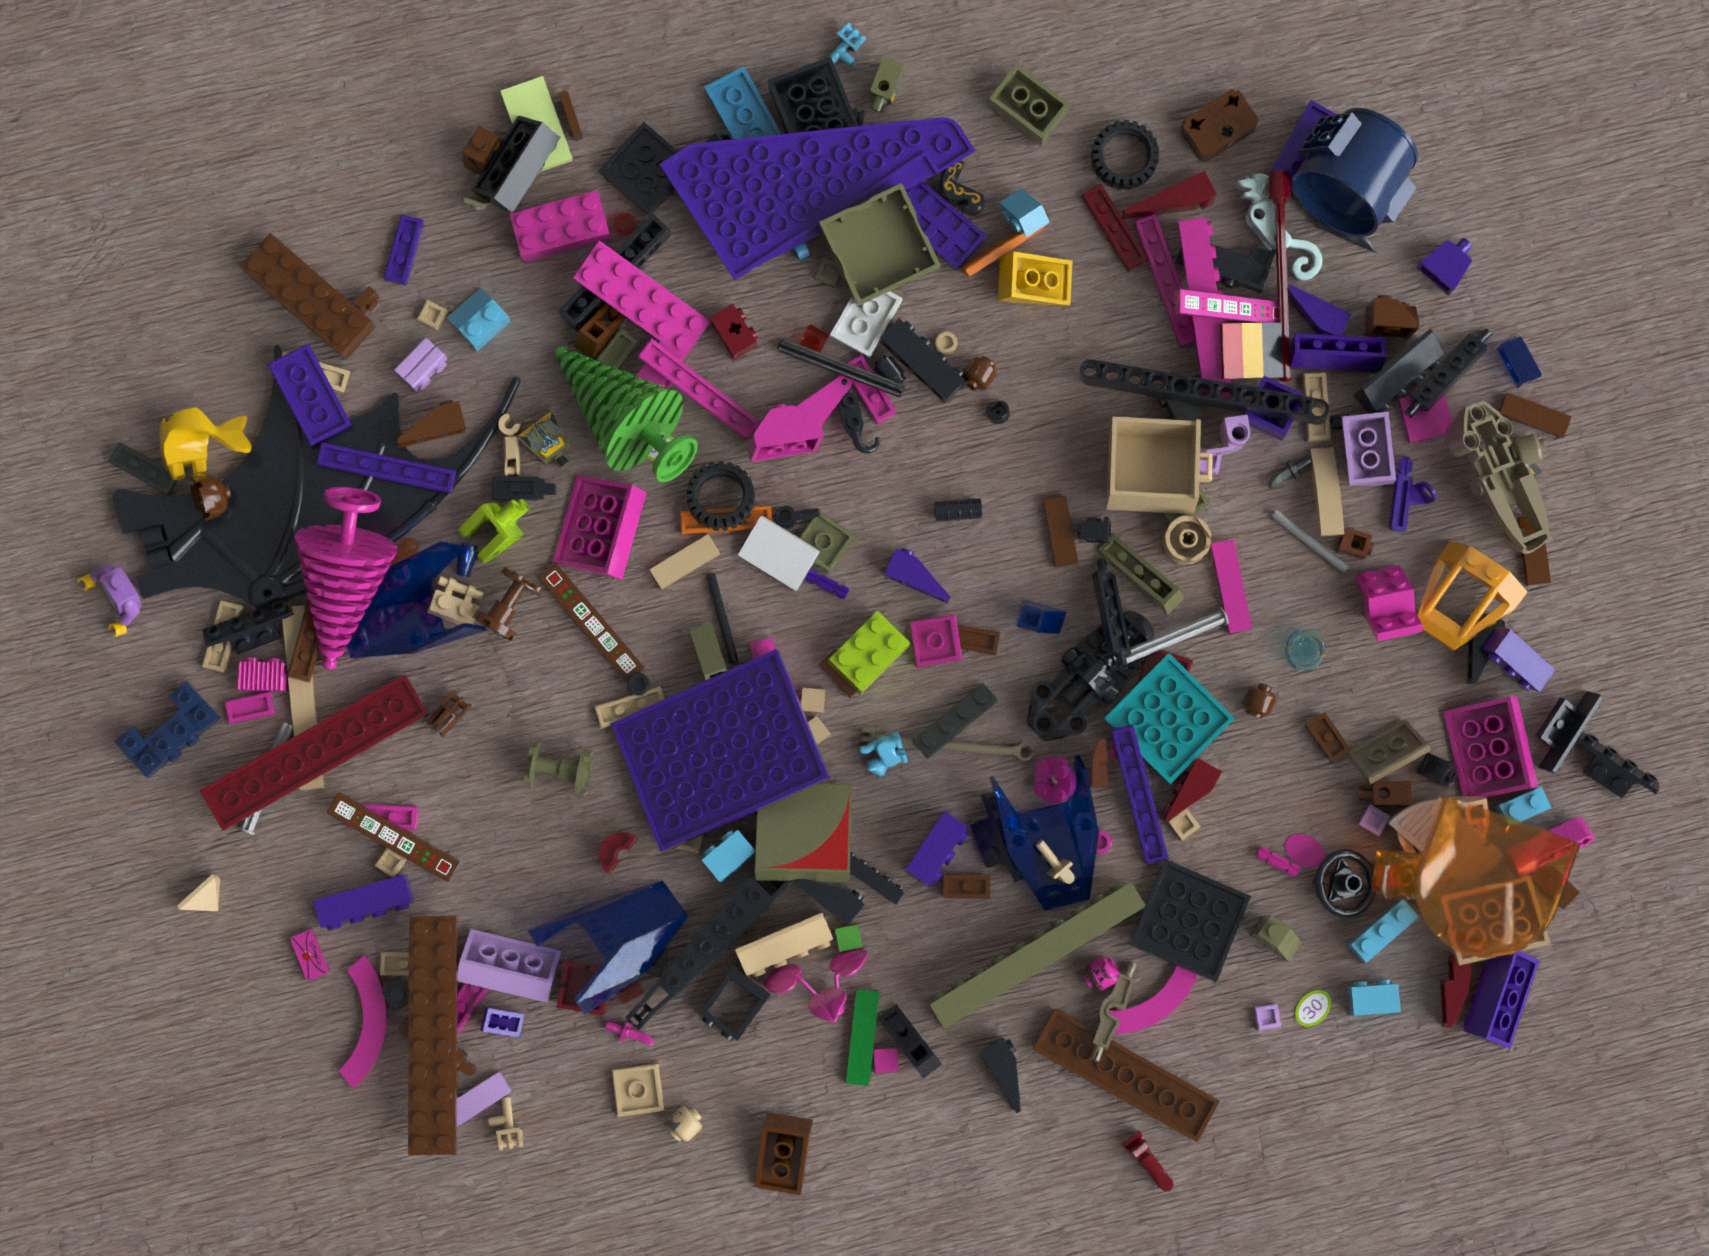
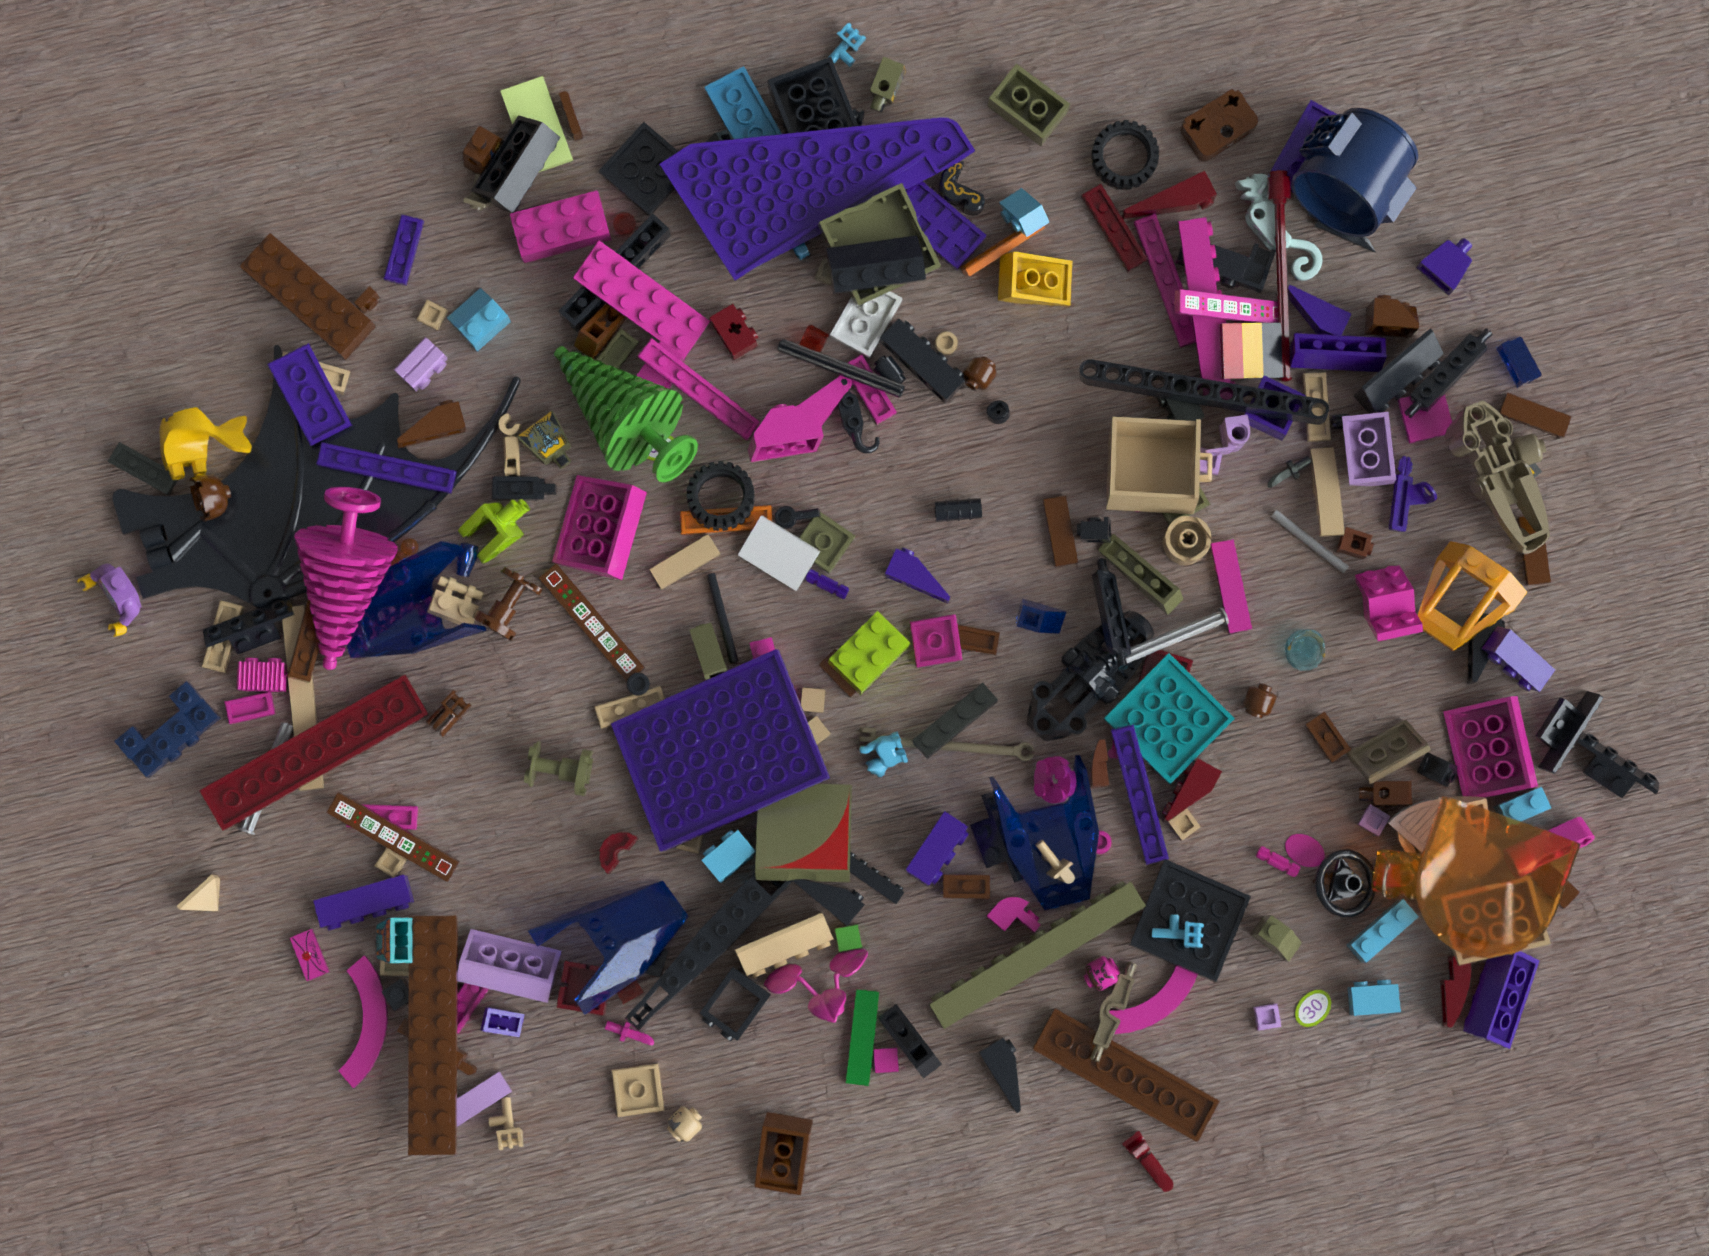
none -> teal torso [375,918,413,963]
none -> black slope [826,235,926,294]
none -> dark pink brick [986,897,1040,932]
none -> medium azure arm [1152,915,1204,948]

